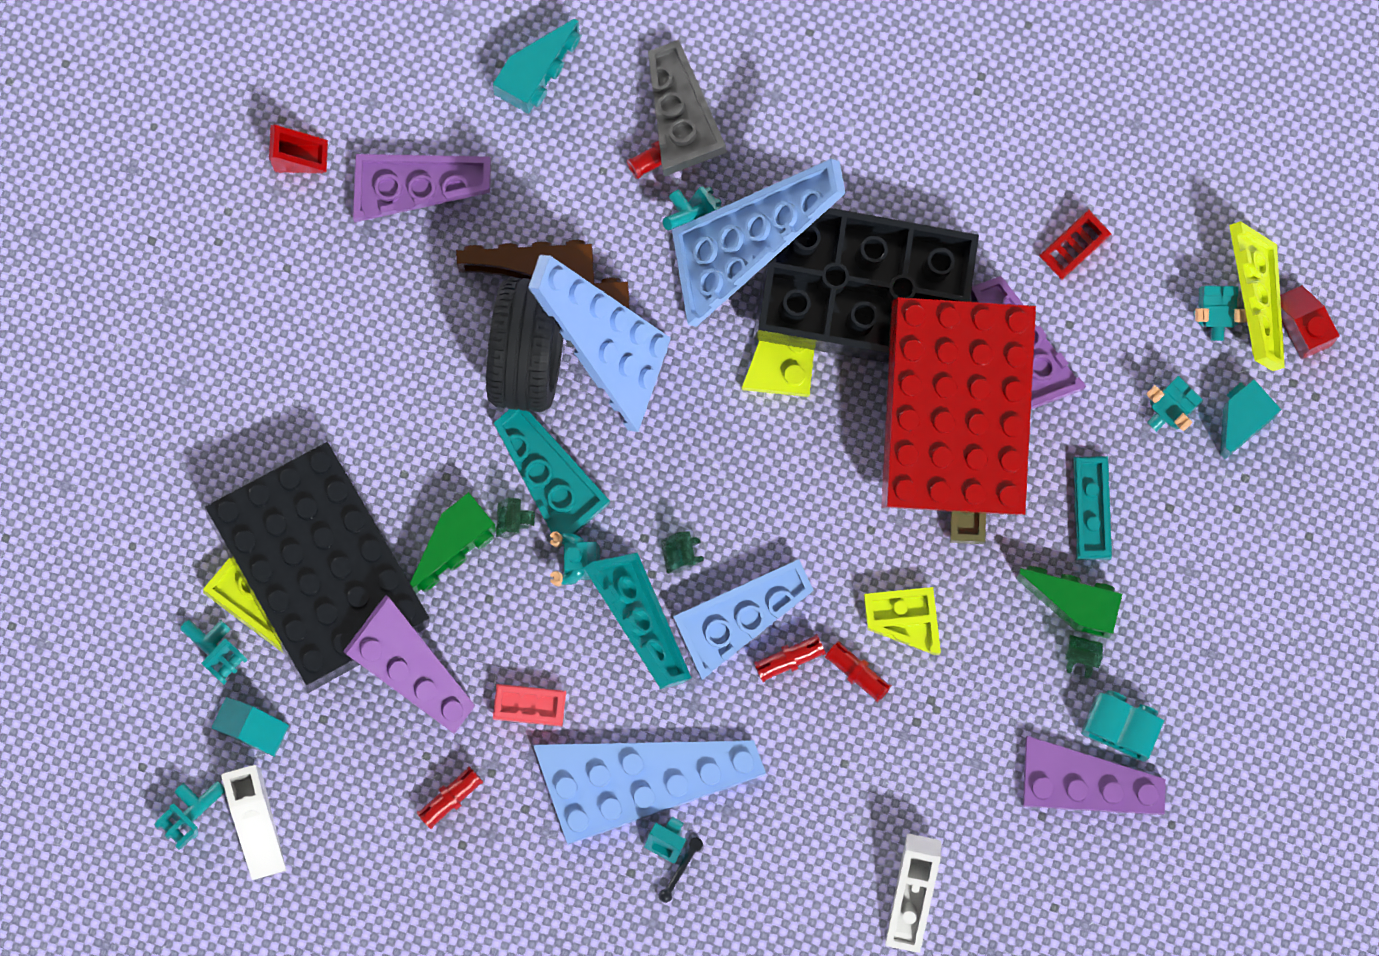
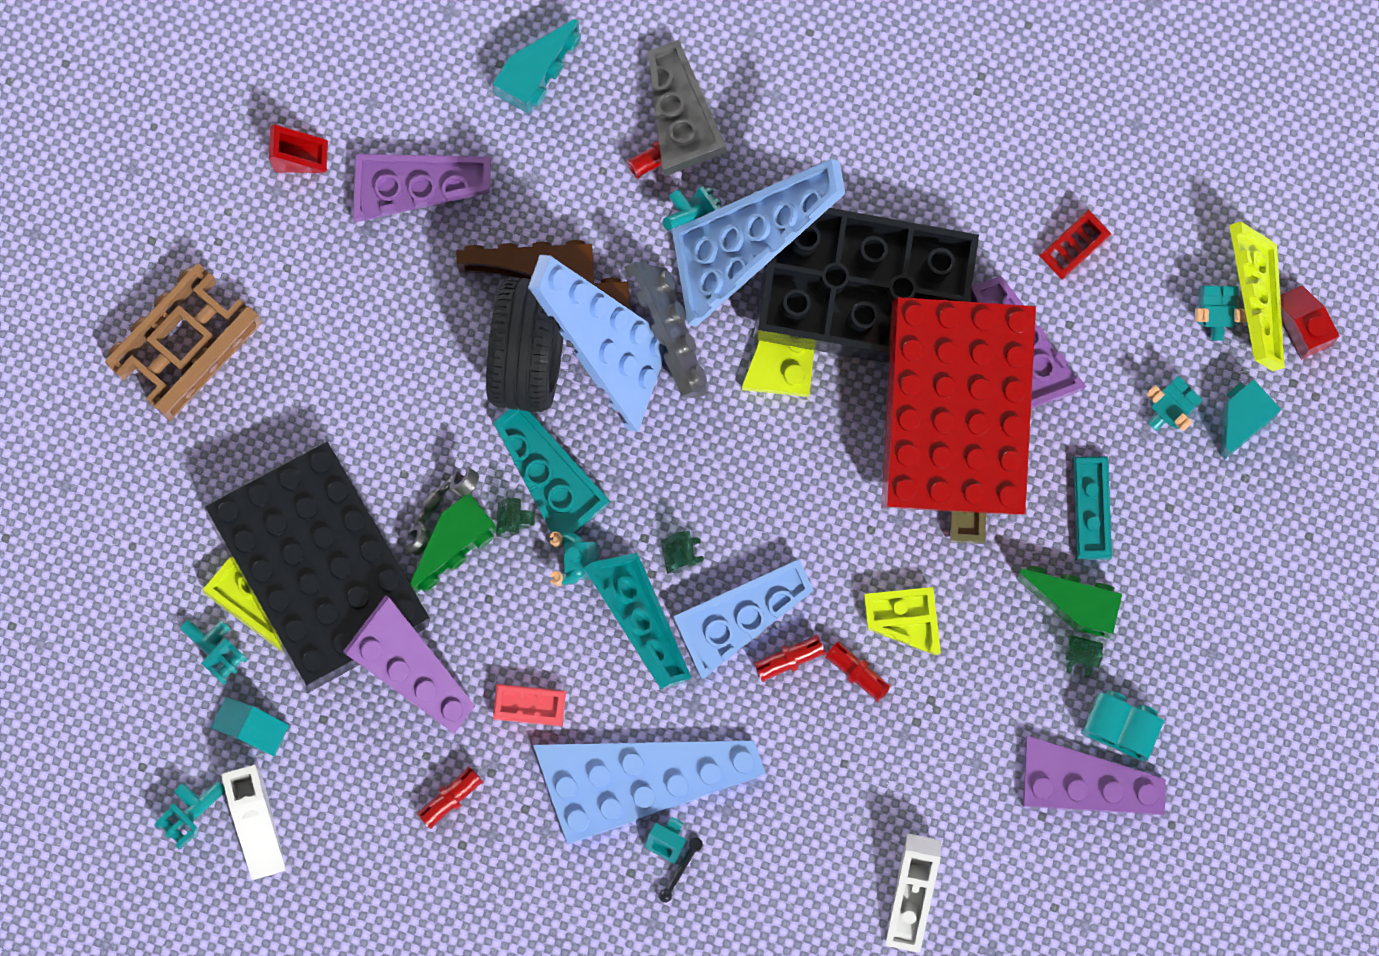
none -> medium nougat fence [105,263,262,422]
none -> flat silver piece [403,466,479,556]
none -> flat silver wing [624,262,708,399]

